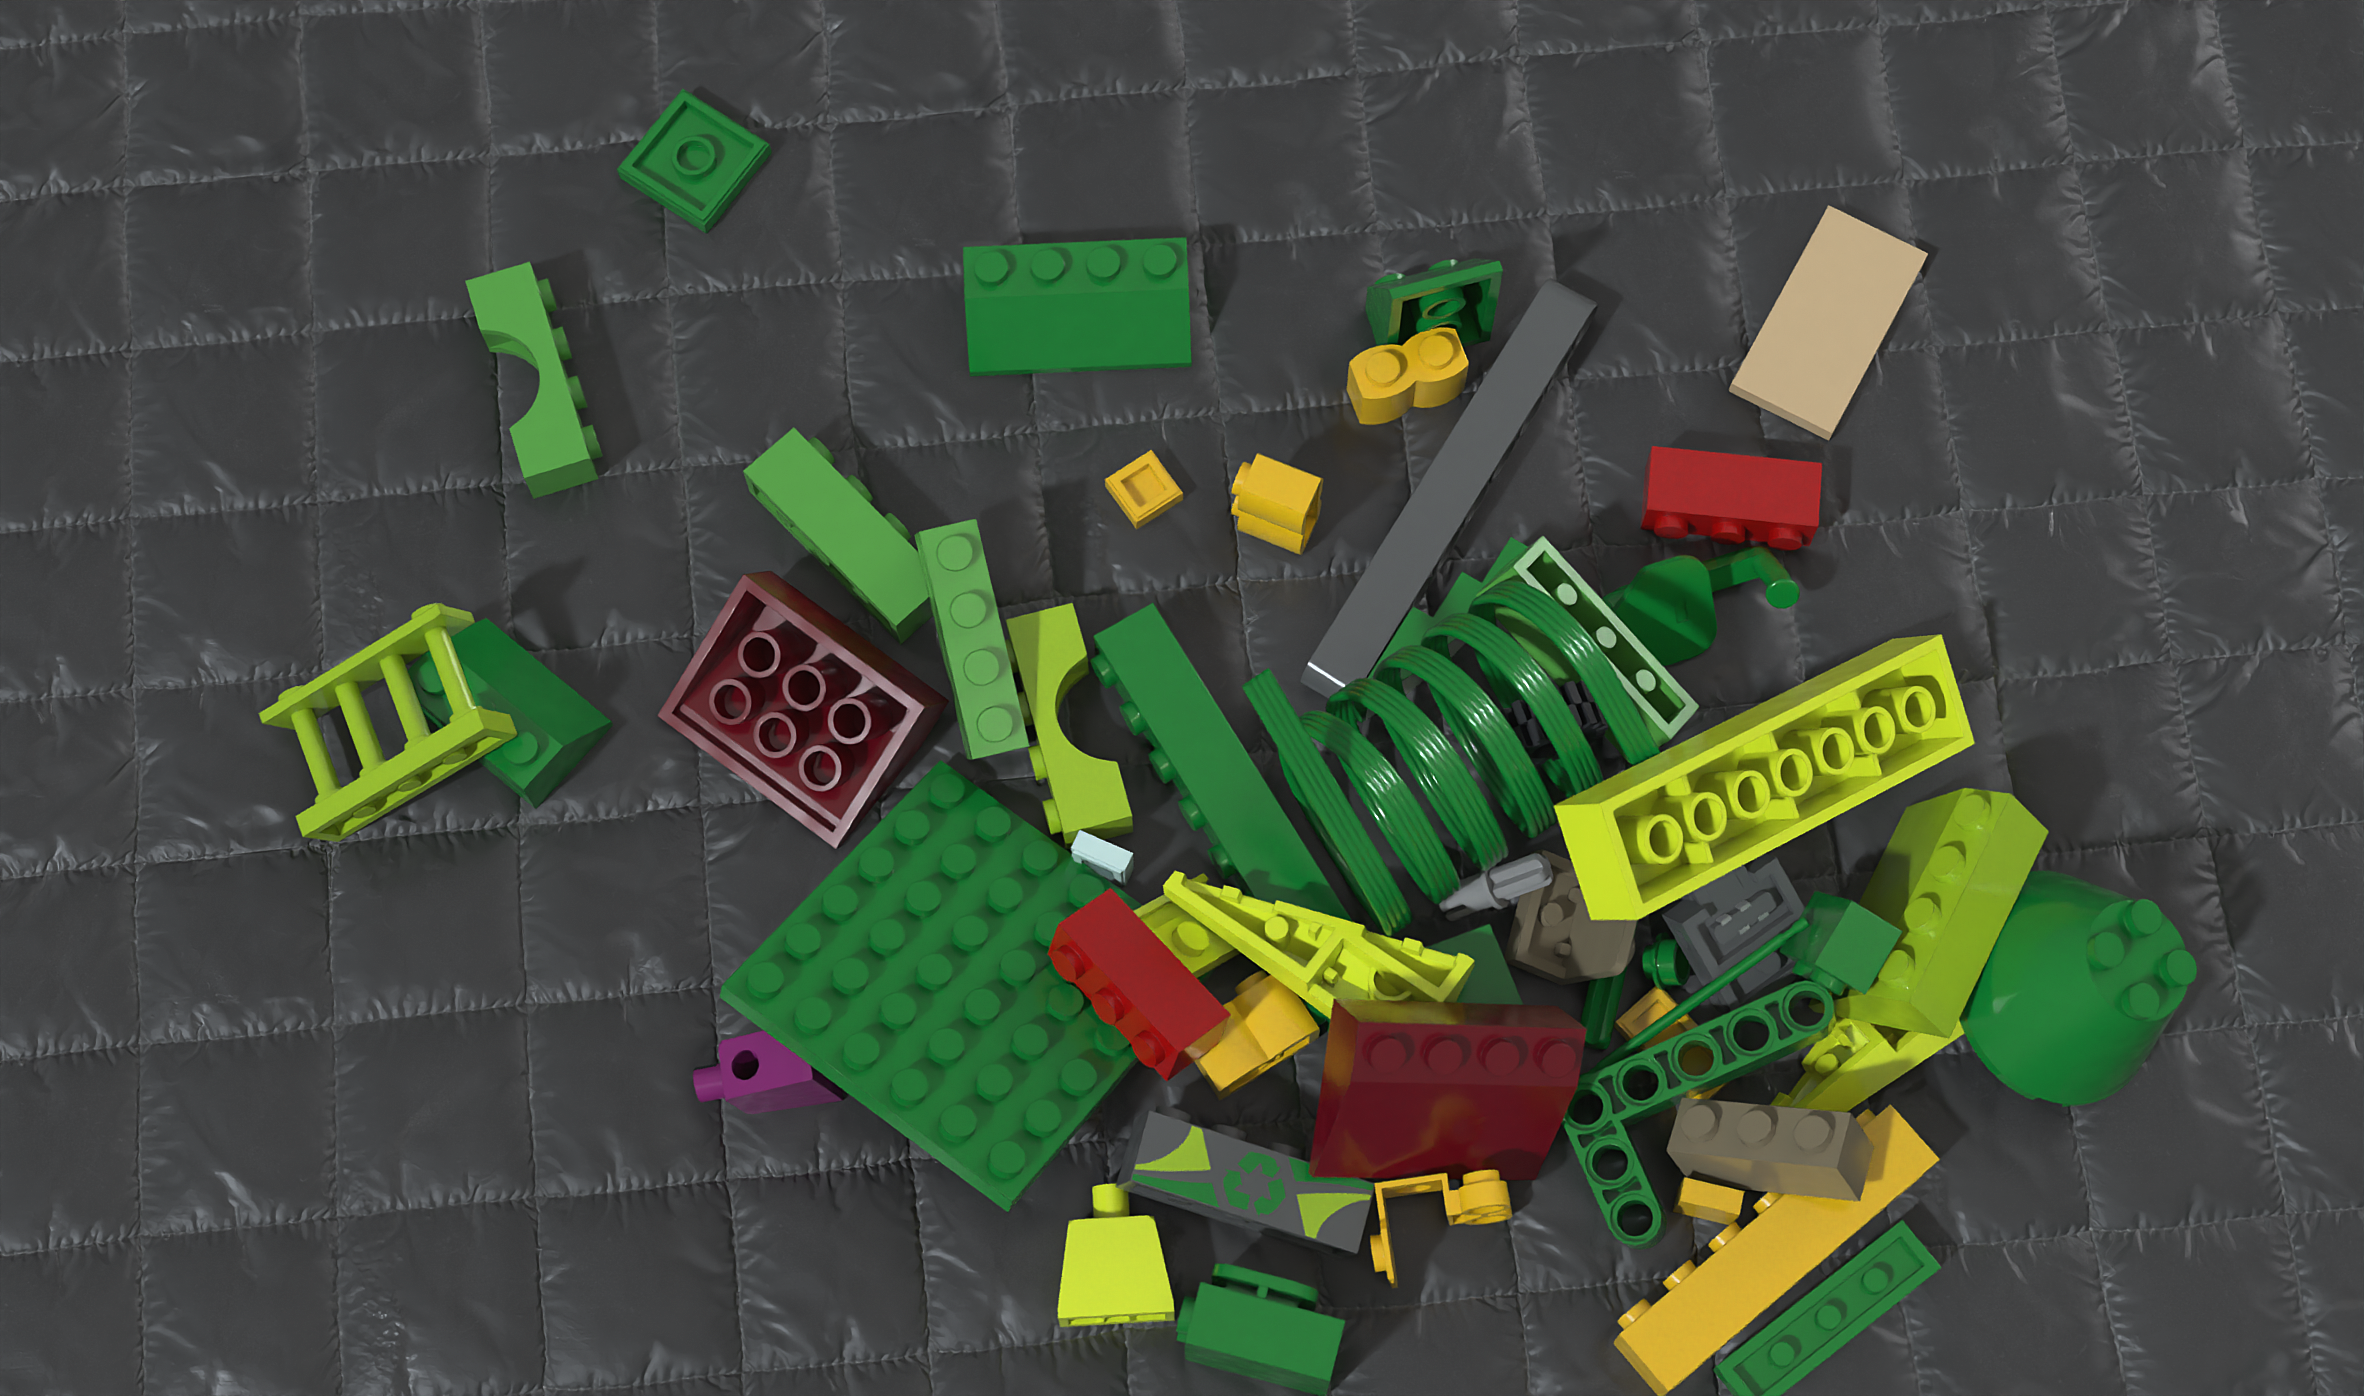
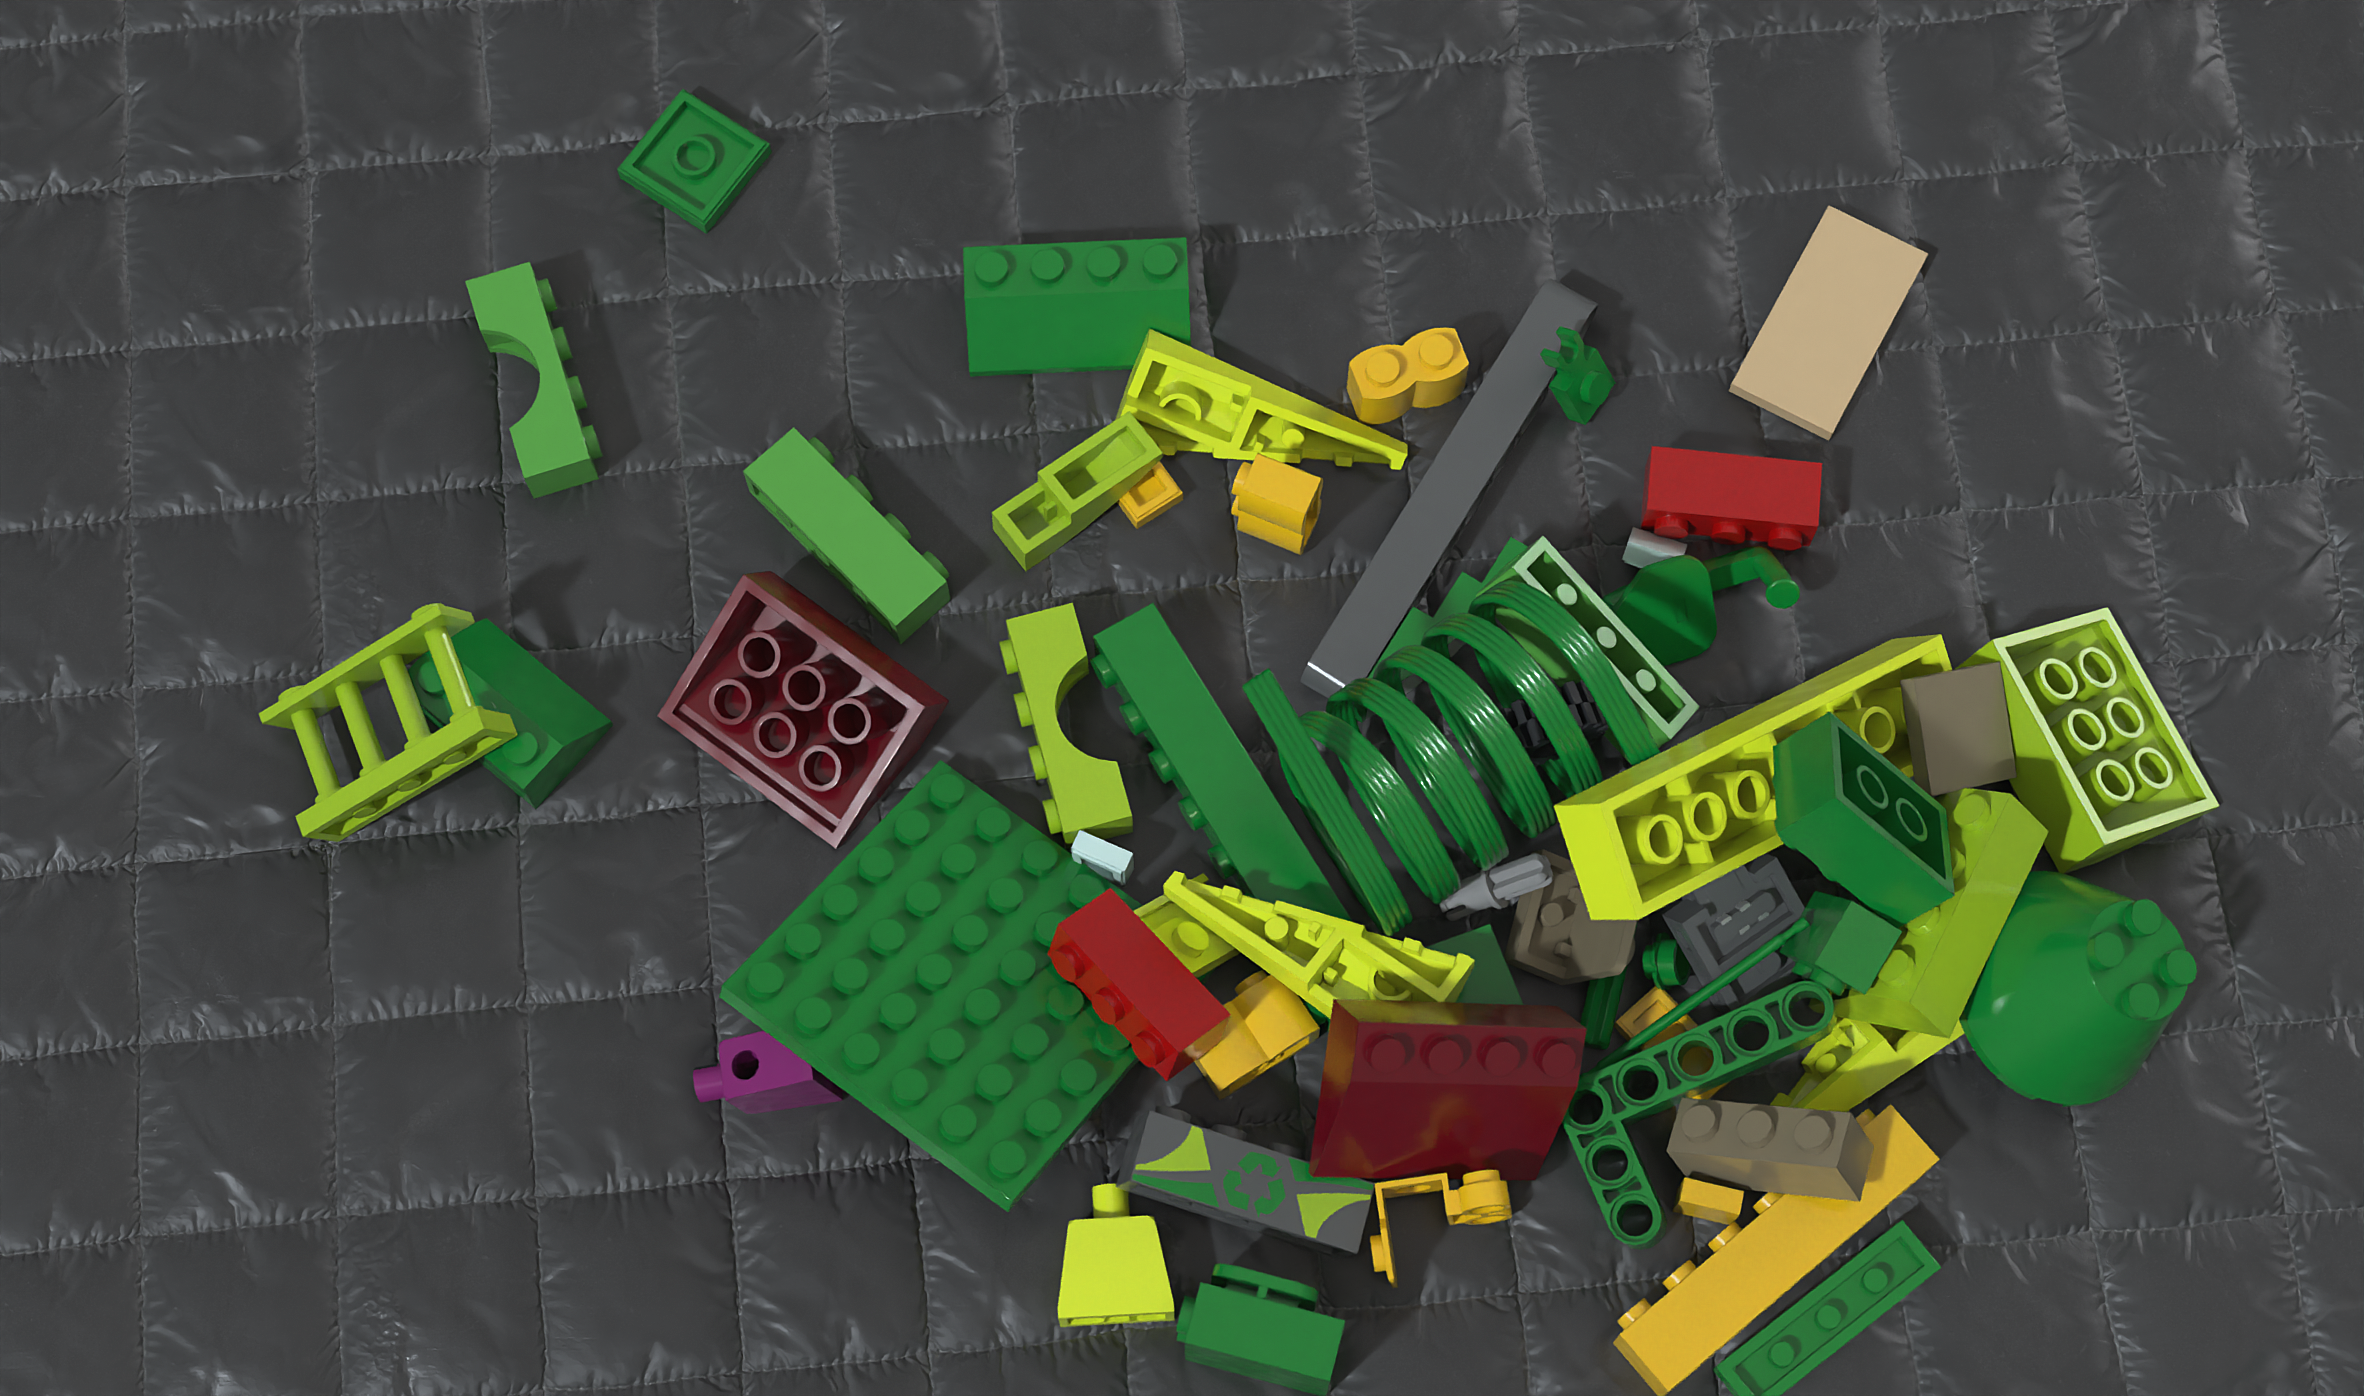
bright green brick [914,519,1029,760] -> none
green slope [1365,259,1503,347] -> none
none -> lime slope [992,411,1163,572]
none -> neon yellow wedge [1115,328,1408,470]
none -> green plate [1540,326,1616,425]
none -> light aqua tile [1622,527,1687,568]
none -> green brick [1772,711,1955,928]
none -> dark tan tile [1900,662,2017,796]
none -> lime slope [1955,607,2220,874]

